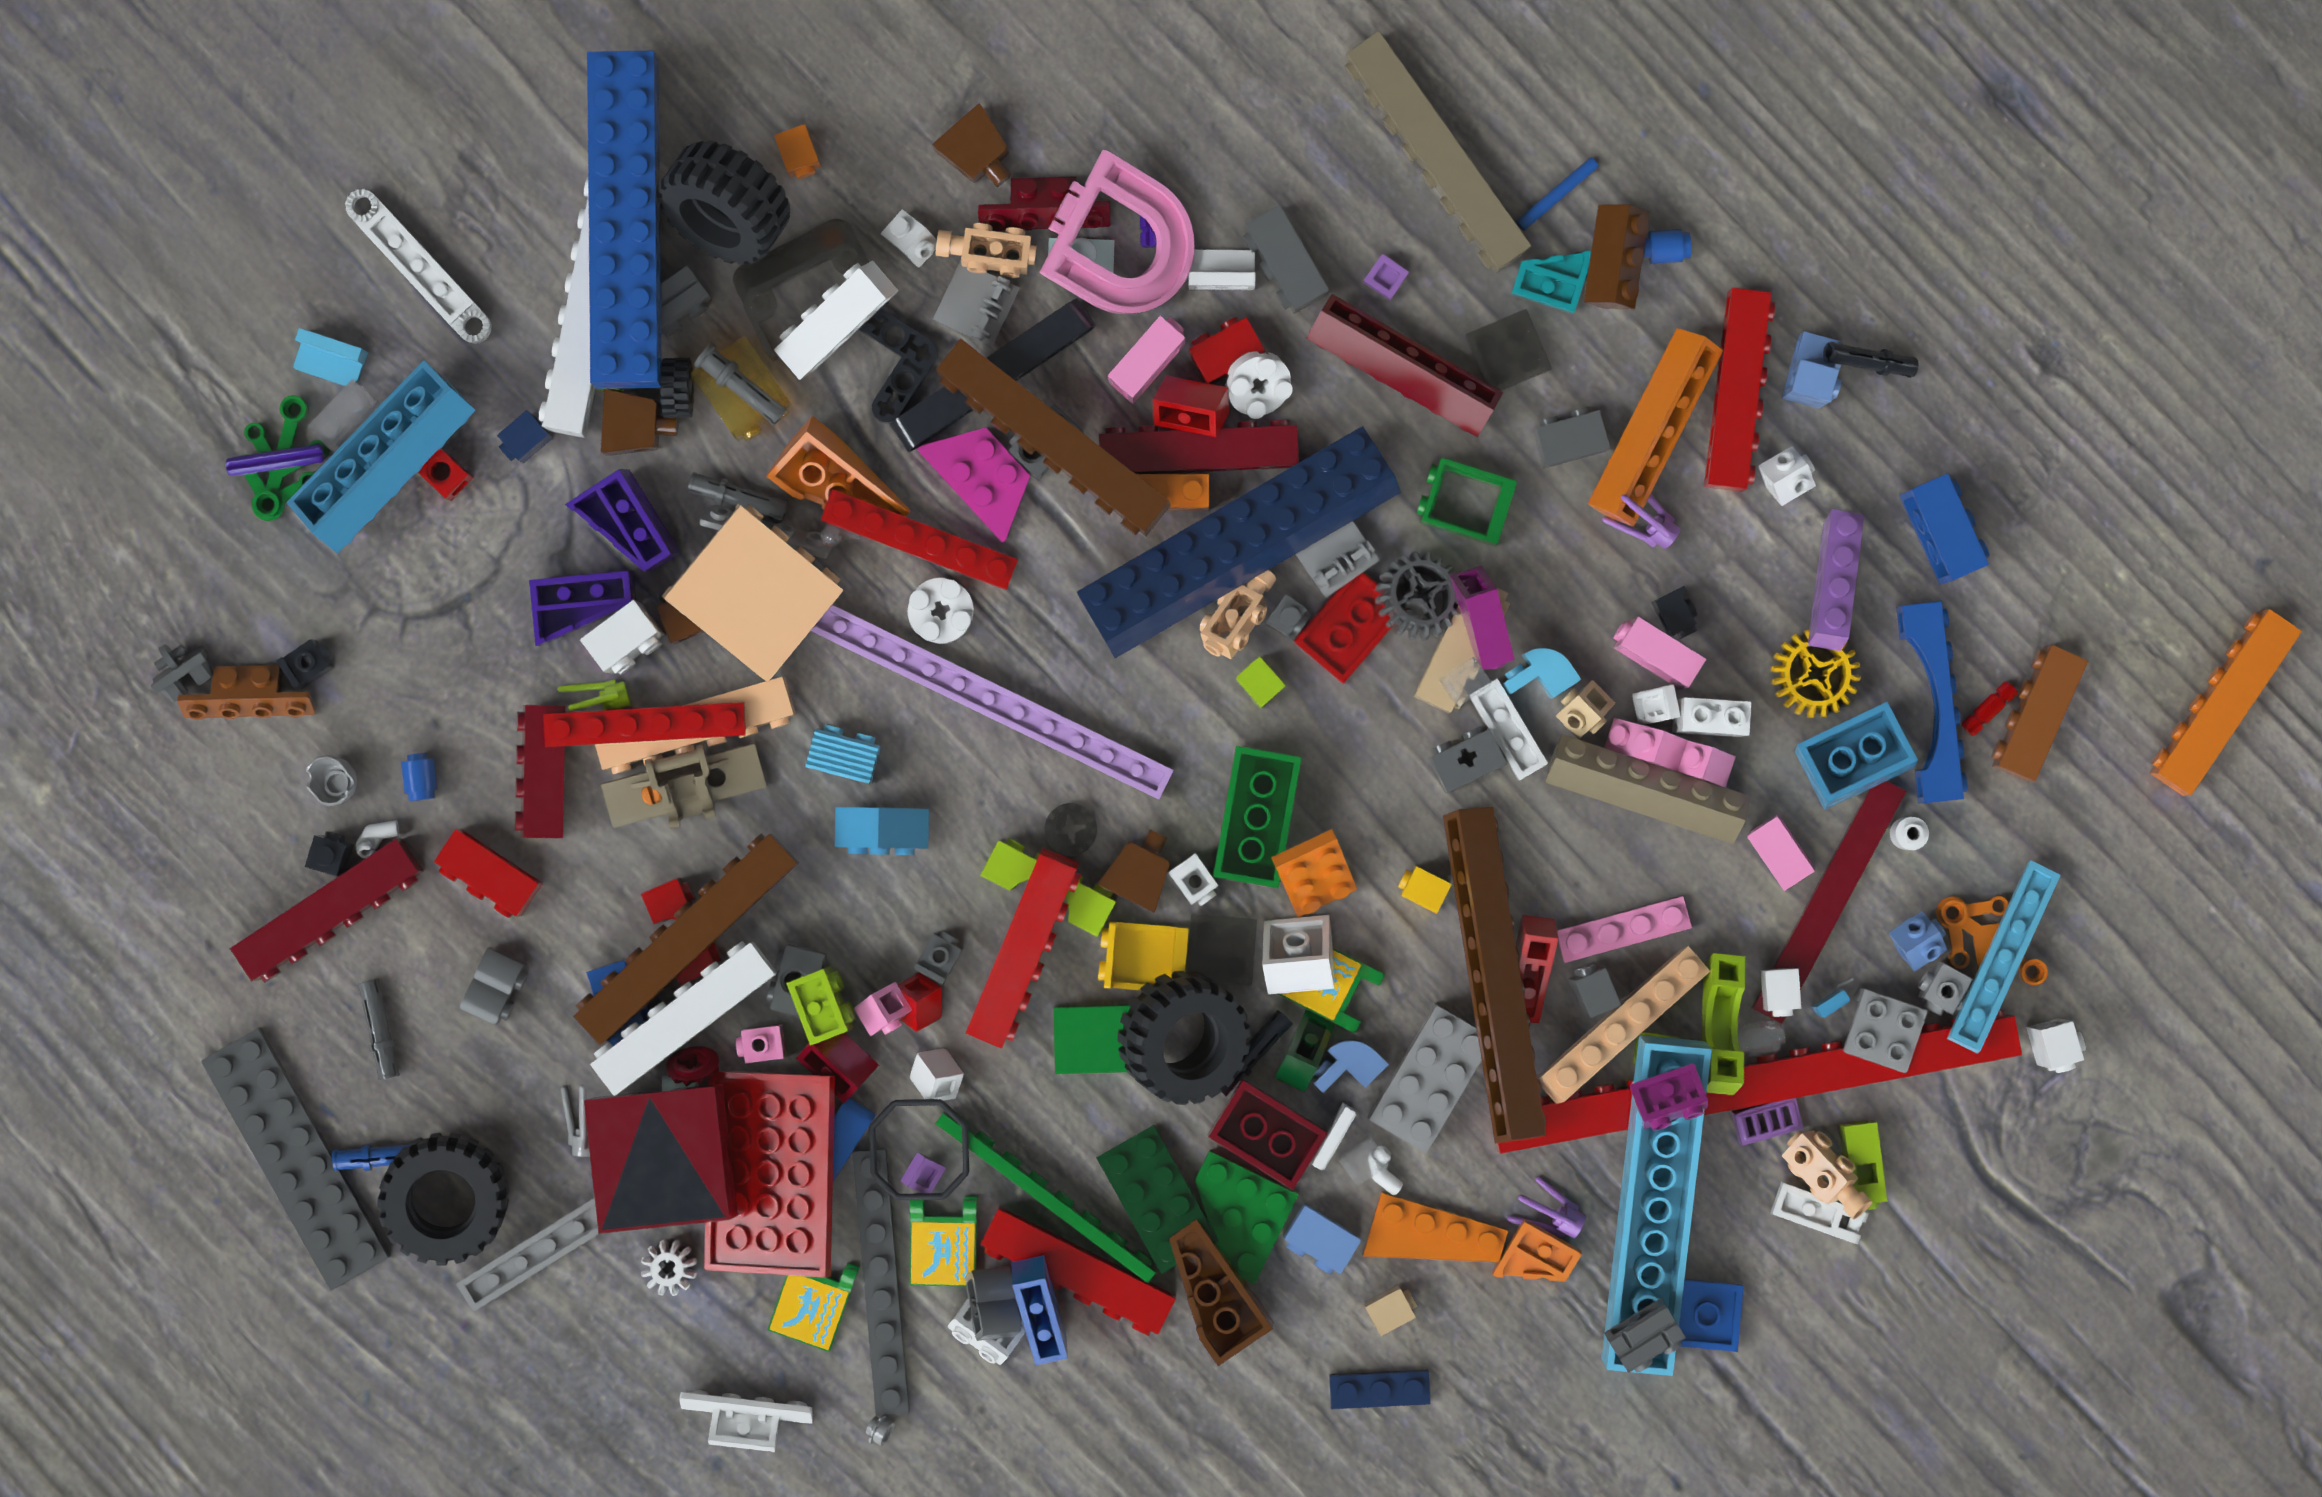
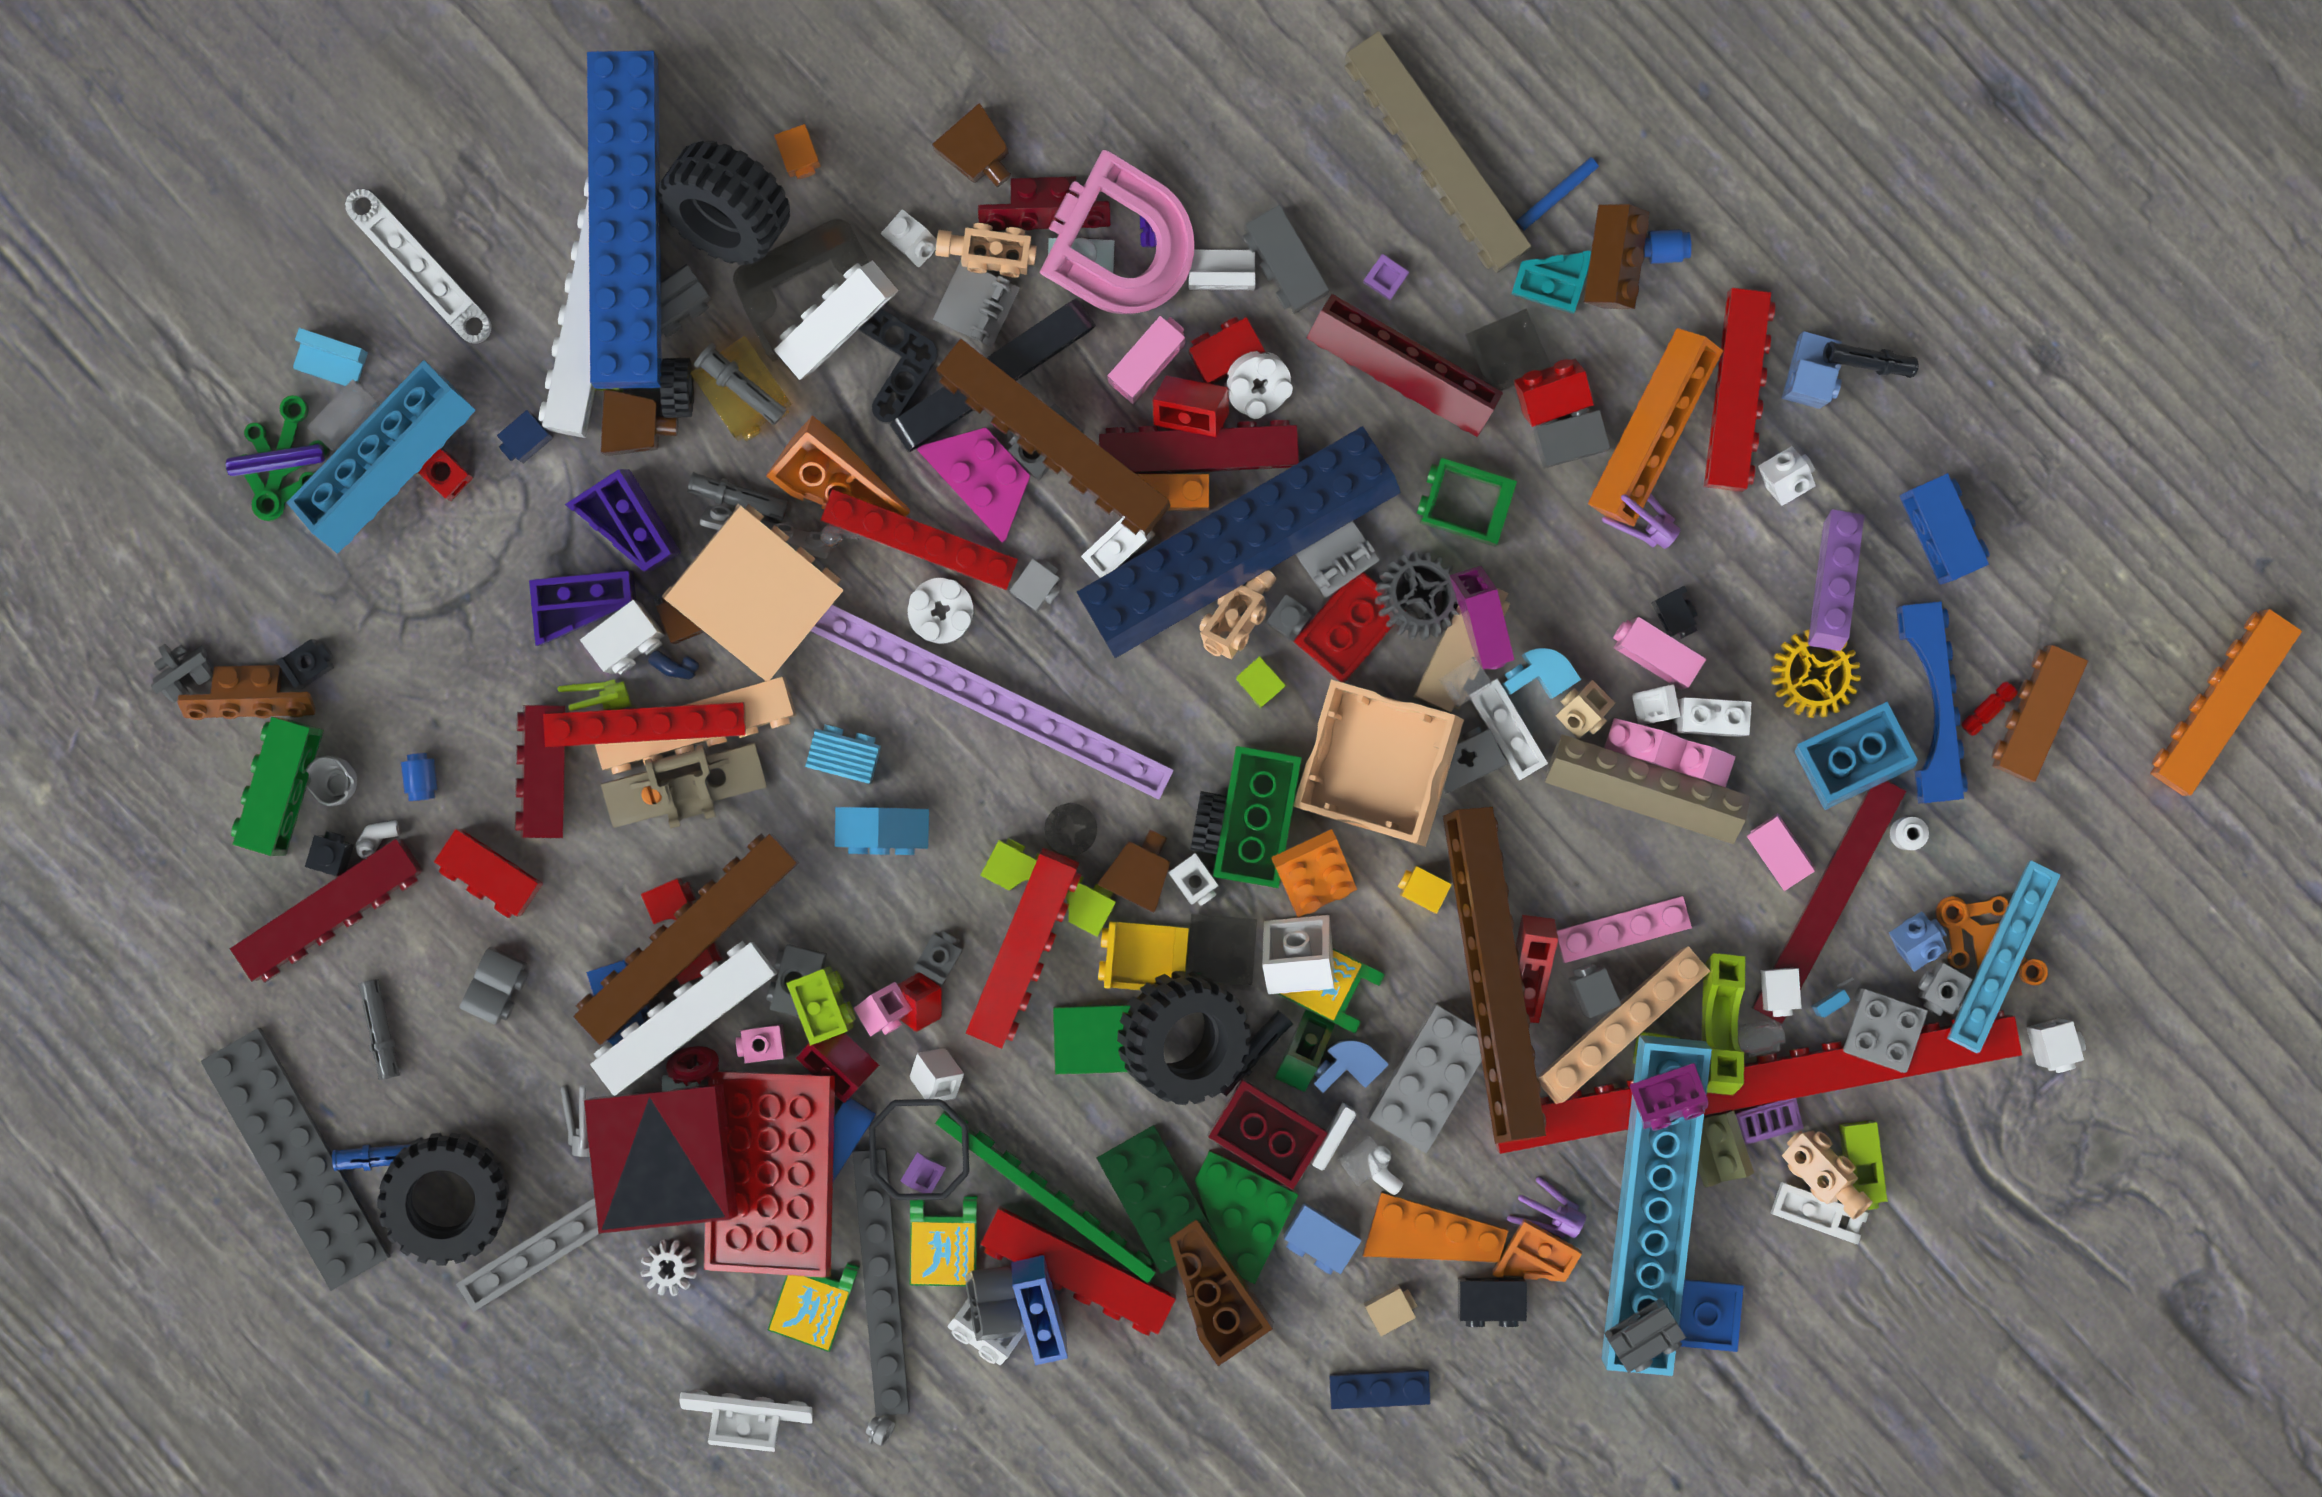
none -> green brick [231,717,324,856]
none -> dark blue arm [648,650,699,680]
none -> light grey brick [1010,558,1061,612]
none -> white plate [1081,518,1155,578]
none -> black tyre [1190,791,1227,854]
none -> light nougat tile [1293,679,1464,847]
none -> black brick [1458,1278,1527,1327]
none -> red brick [1514,358,1594,427]
none -> olive bracket [1698,1110,1755,1188]

